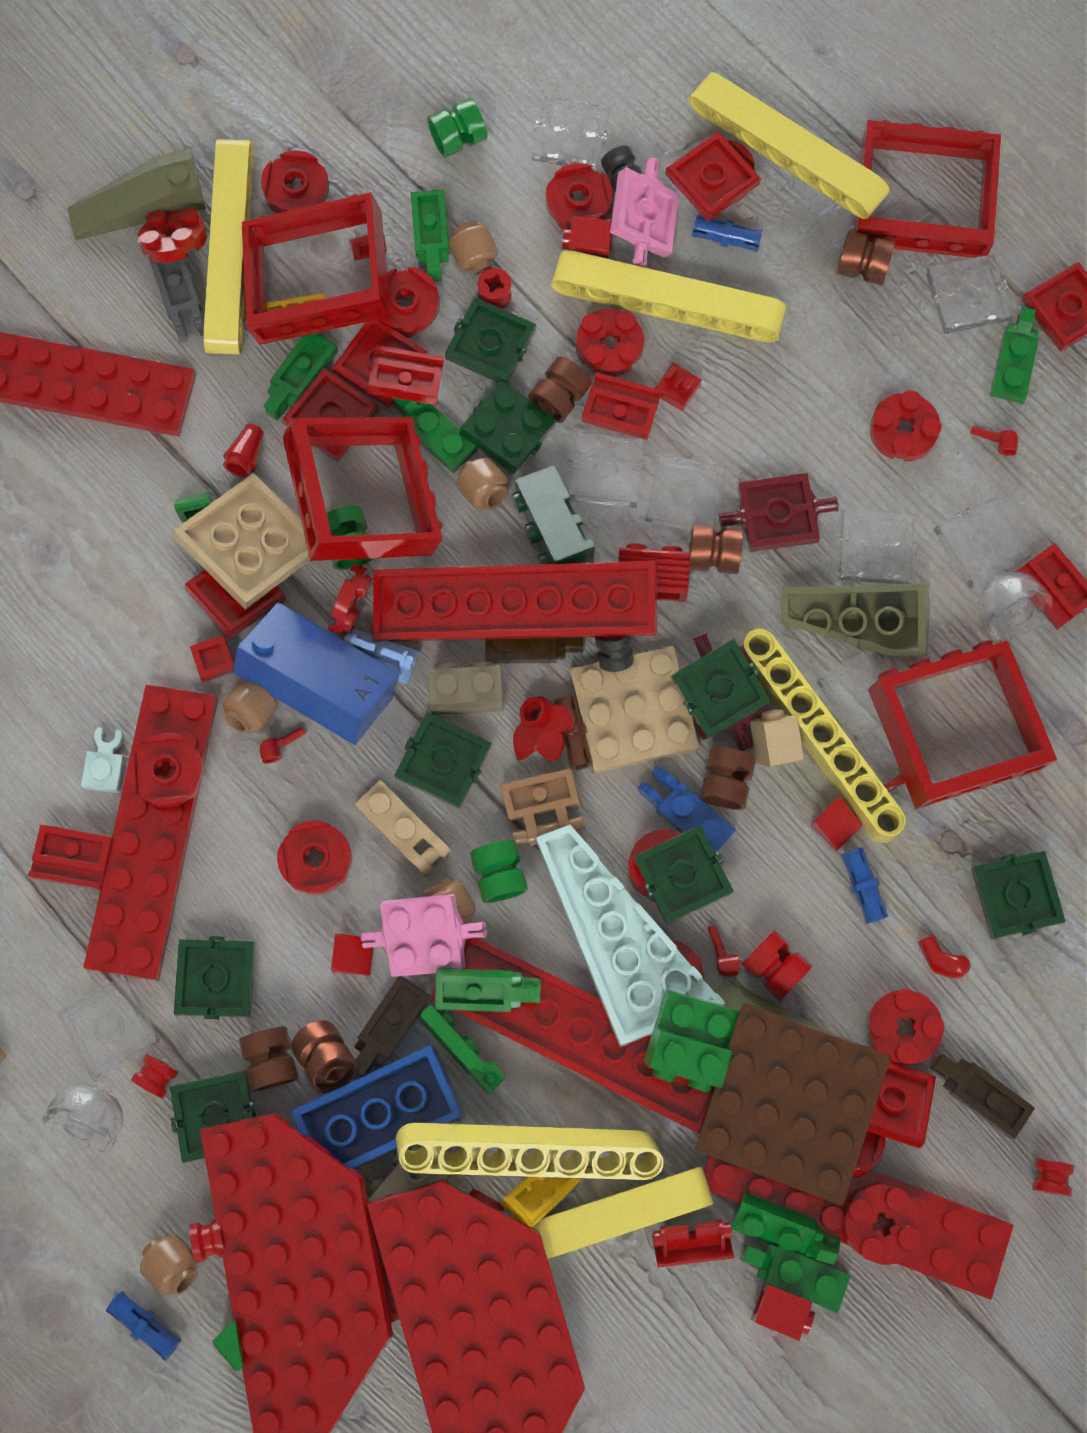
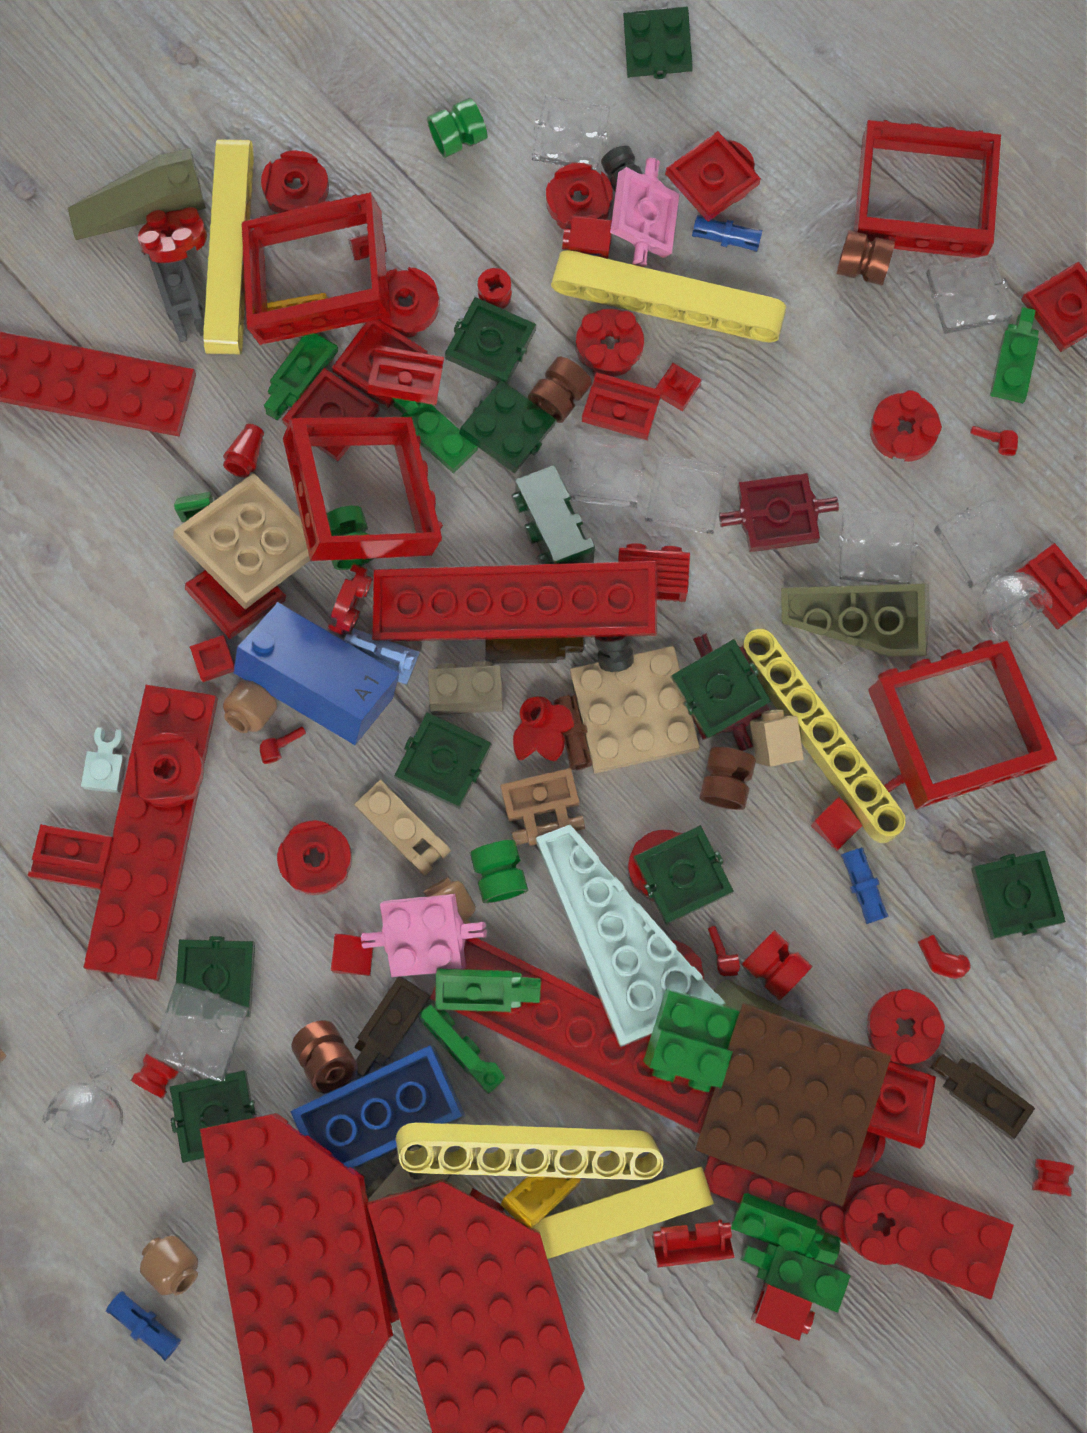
red wheel [189,1219,225,1263] -> none
green slope [212,1320,245,1371] -> none
copper wheel [238,1026,299,1092] -> none
green hinge [411,189,450,282] -> none
medium nougat head [449,221,498,275] -> none
medium nougat head [457,458,509,510] -> none
blue hinge [637,766,736,852] -> none
light yellow beam [688,72,890,219] -> none
copper wheel [689,524,743,574] -> none
none -> clear plate [150,983,249,1082]
none -> dark green plate [623,6,693,79]

